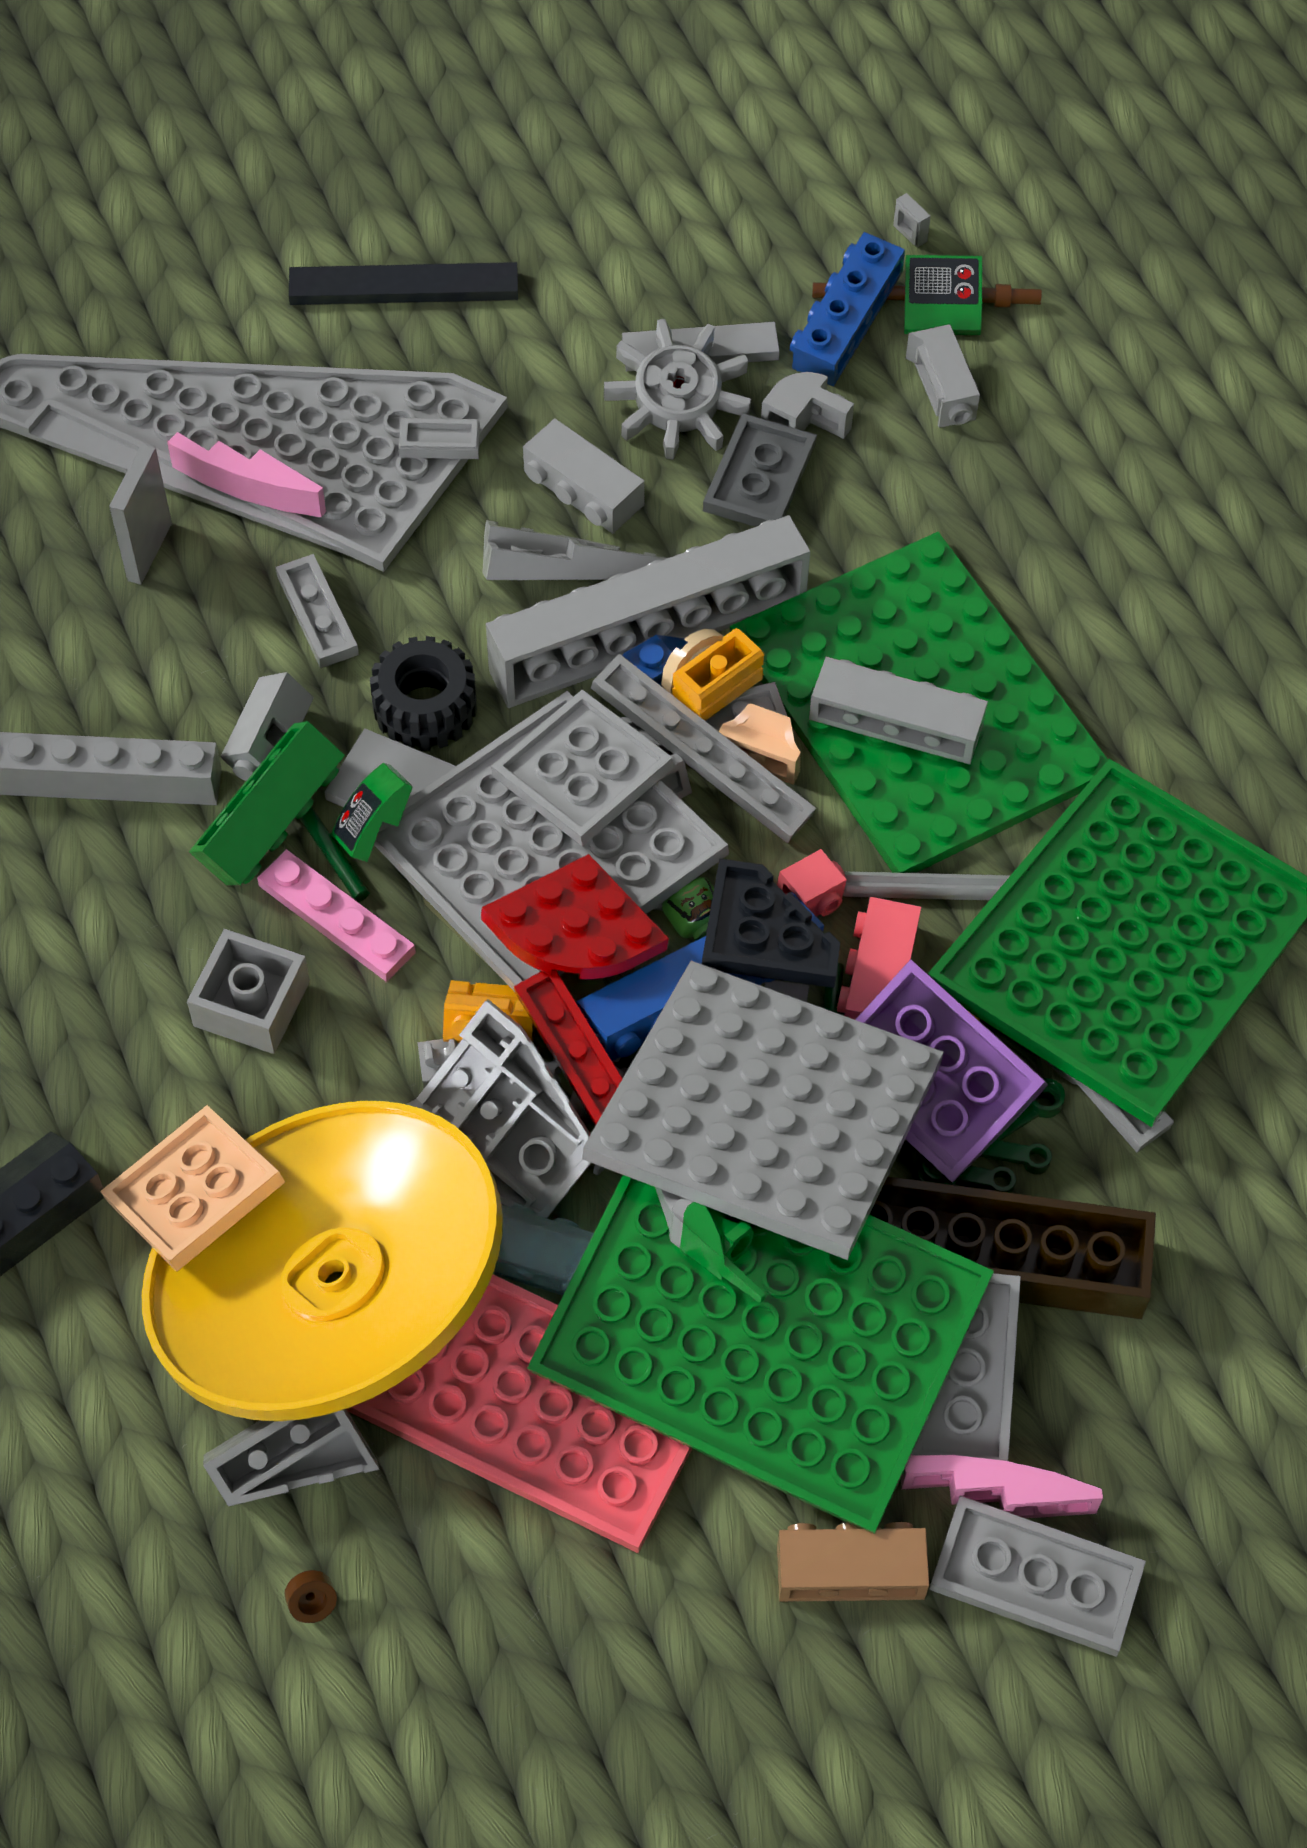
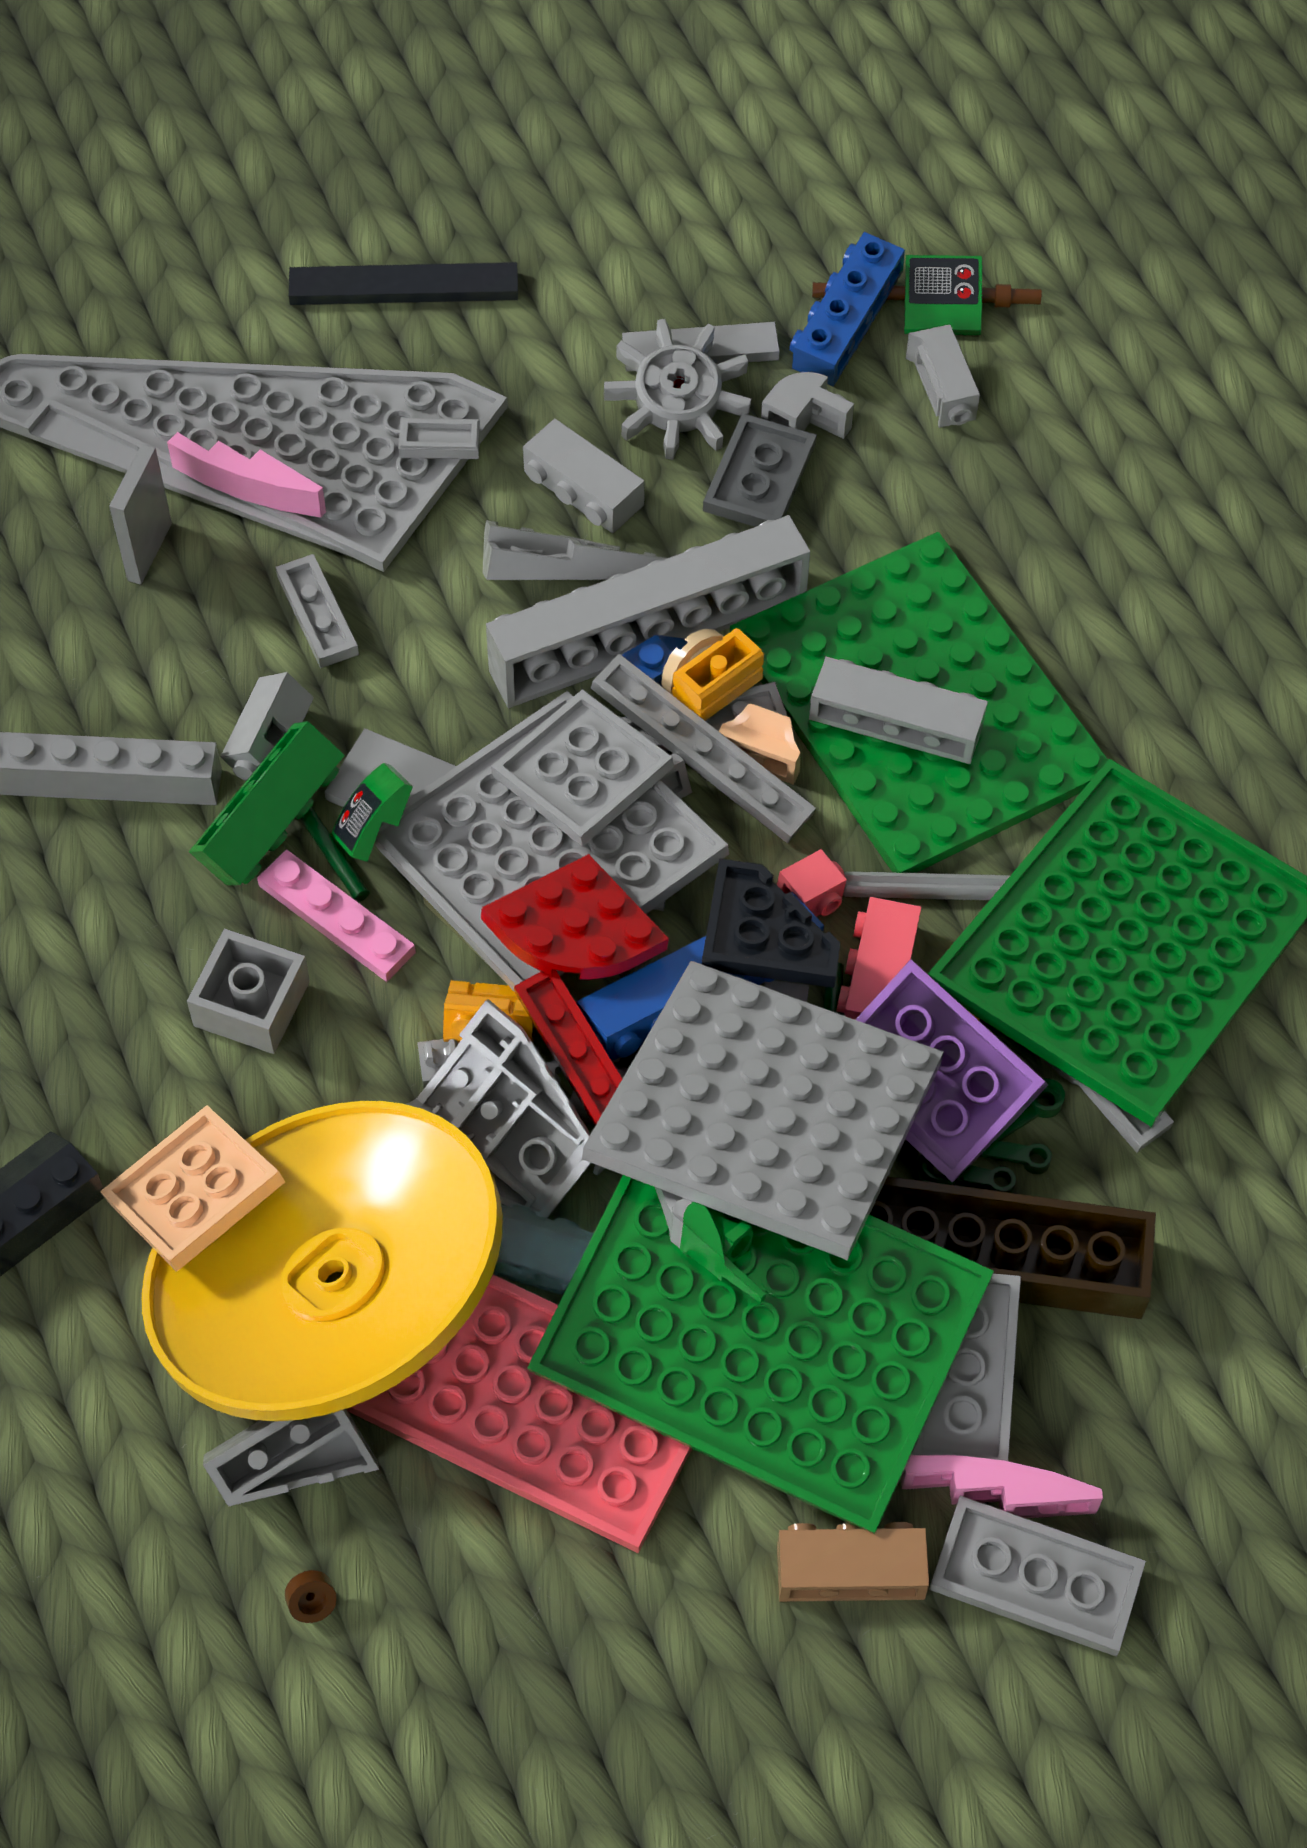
black tyre [370,636,477,751] -> none
bright green head [662,877,714,941] -> none
light grey tile [893,193,931,248] -> none

